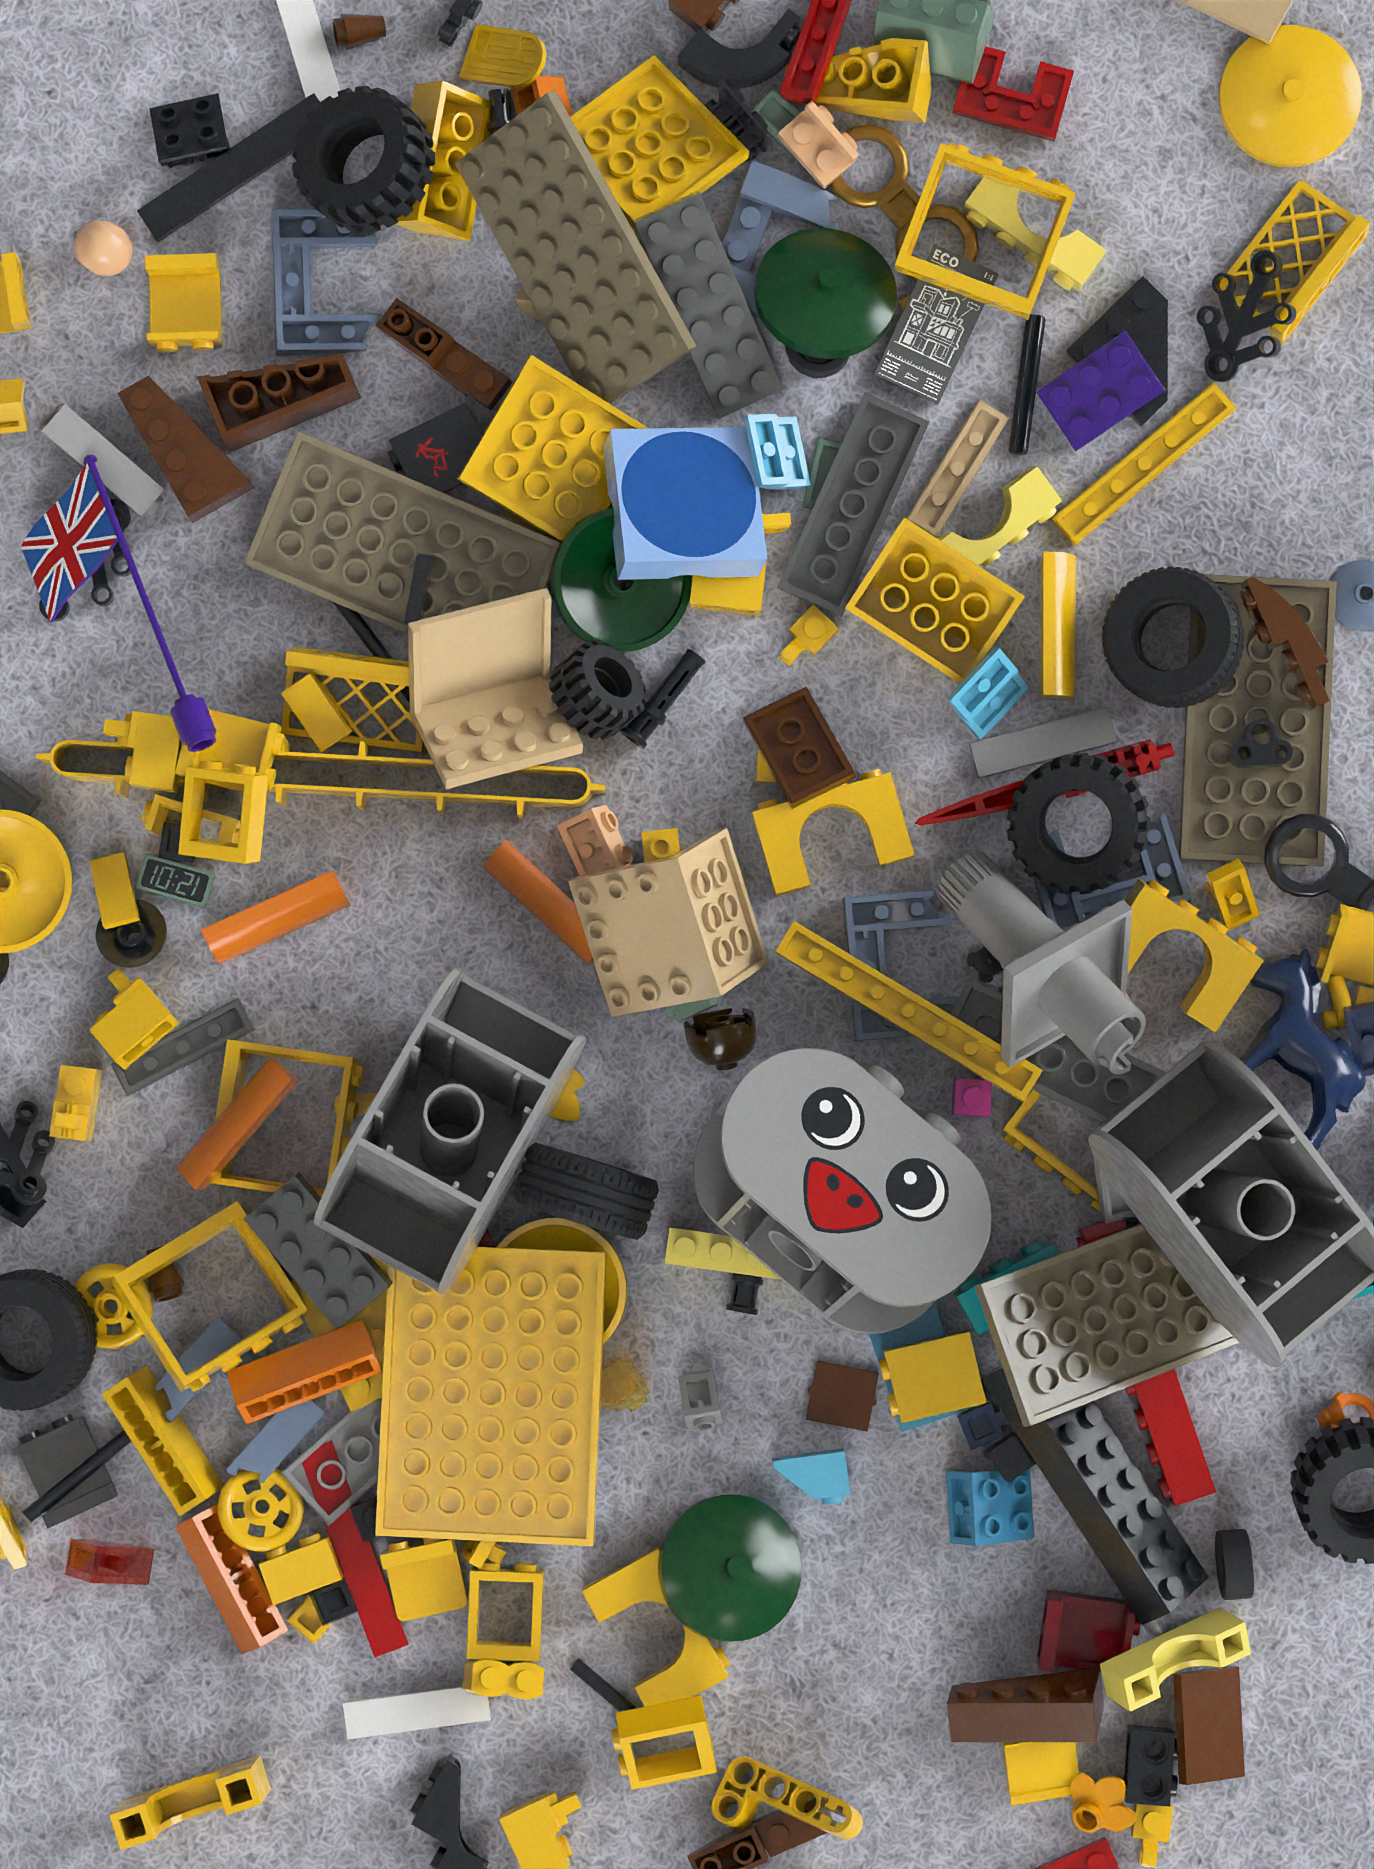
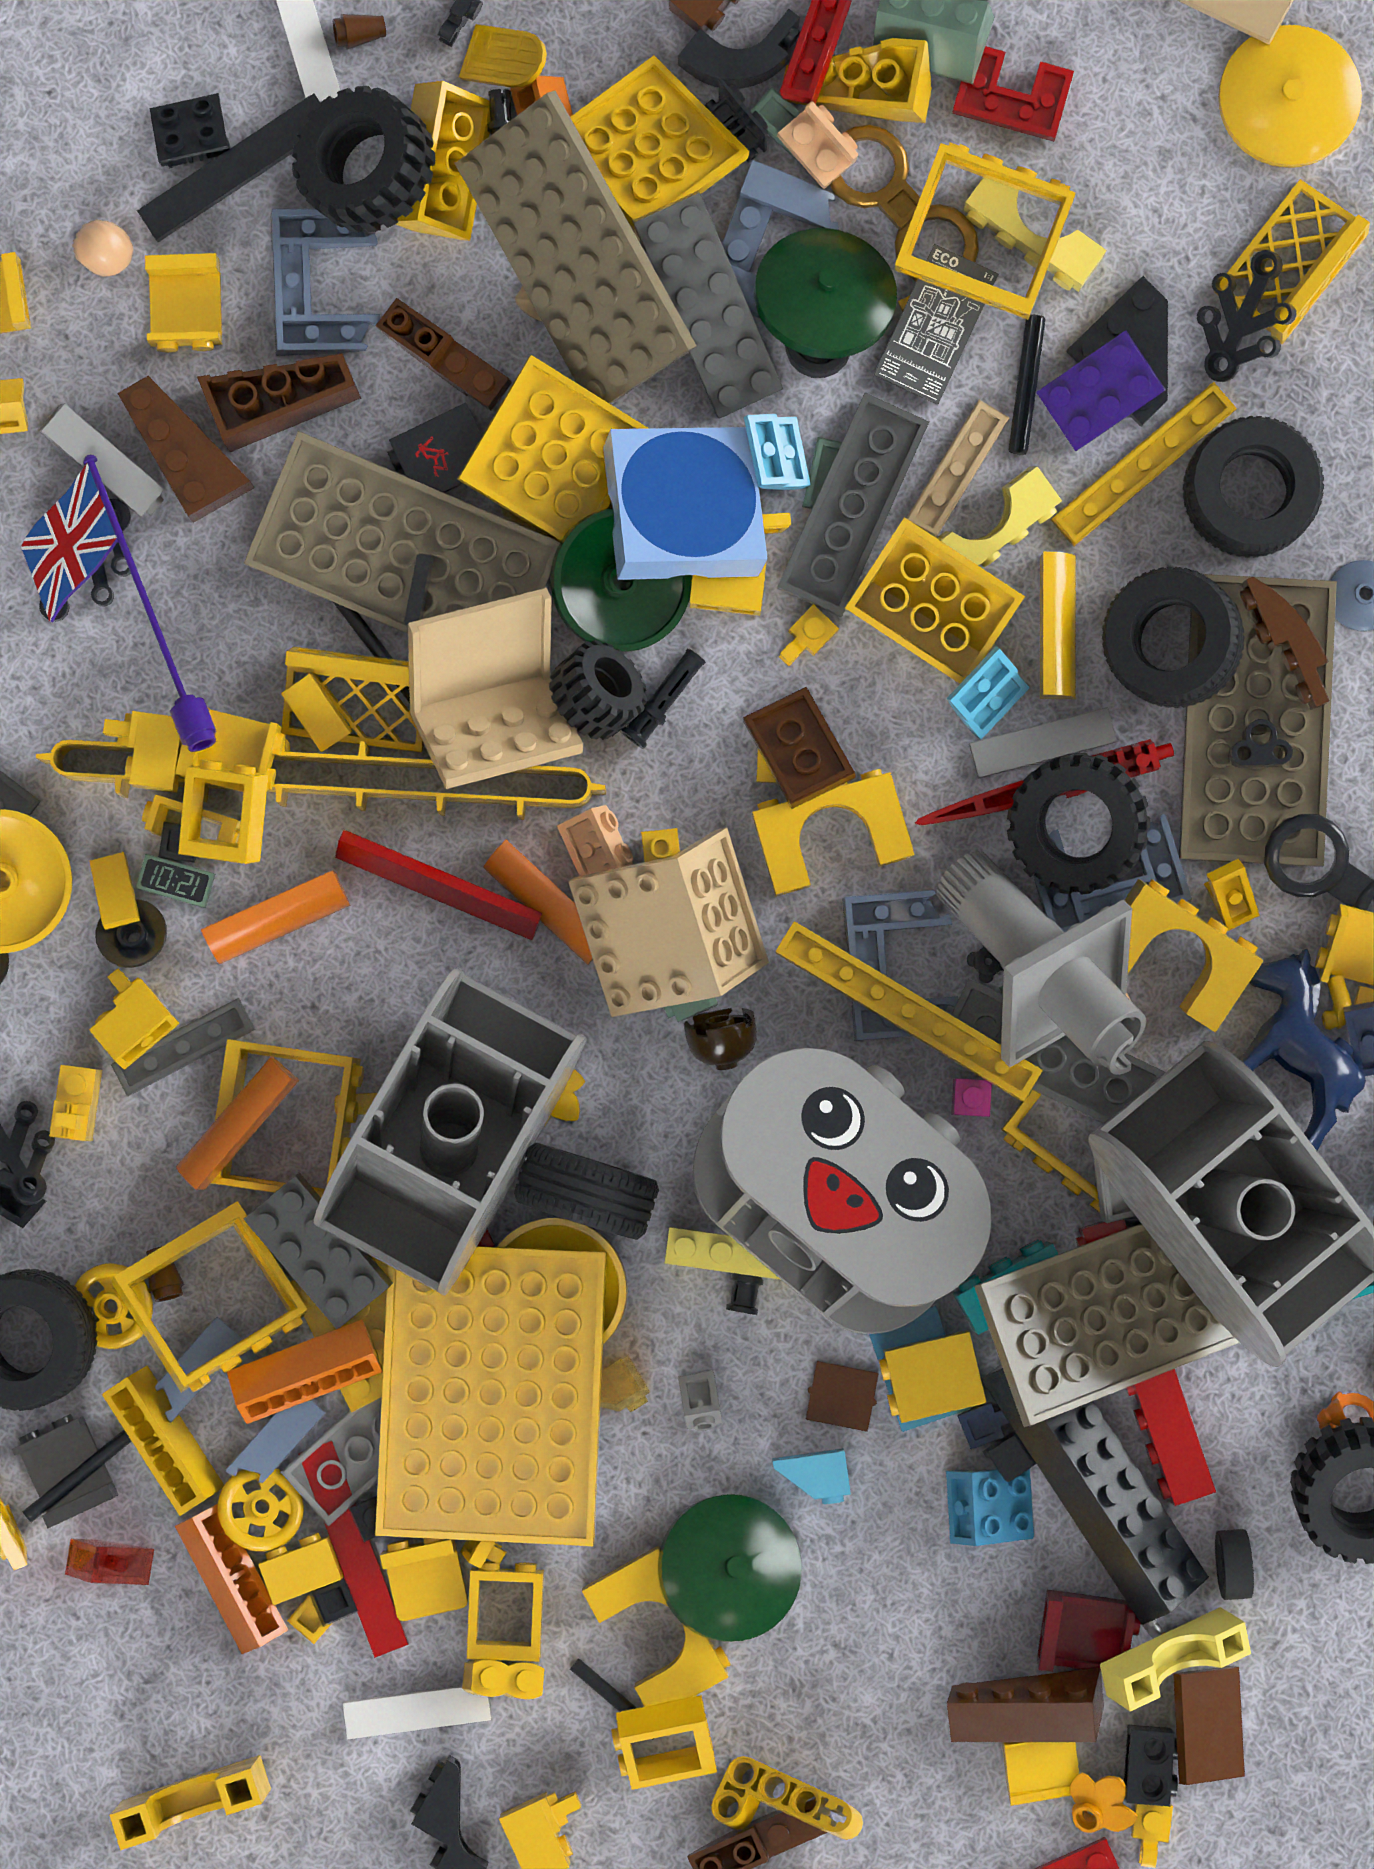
none -> red tile [335,830,542,940]
none -> black tyre [1182,416,1324,558]

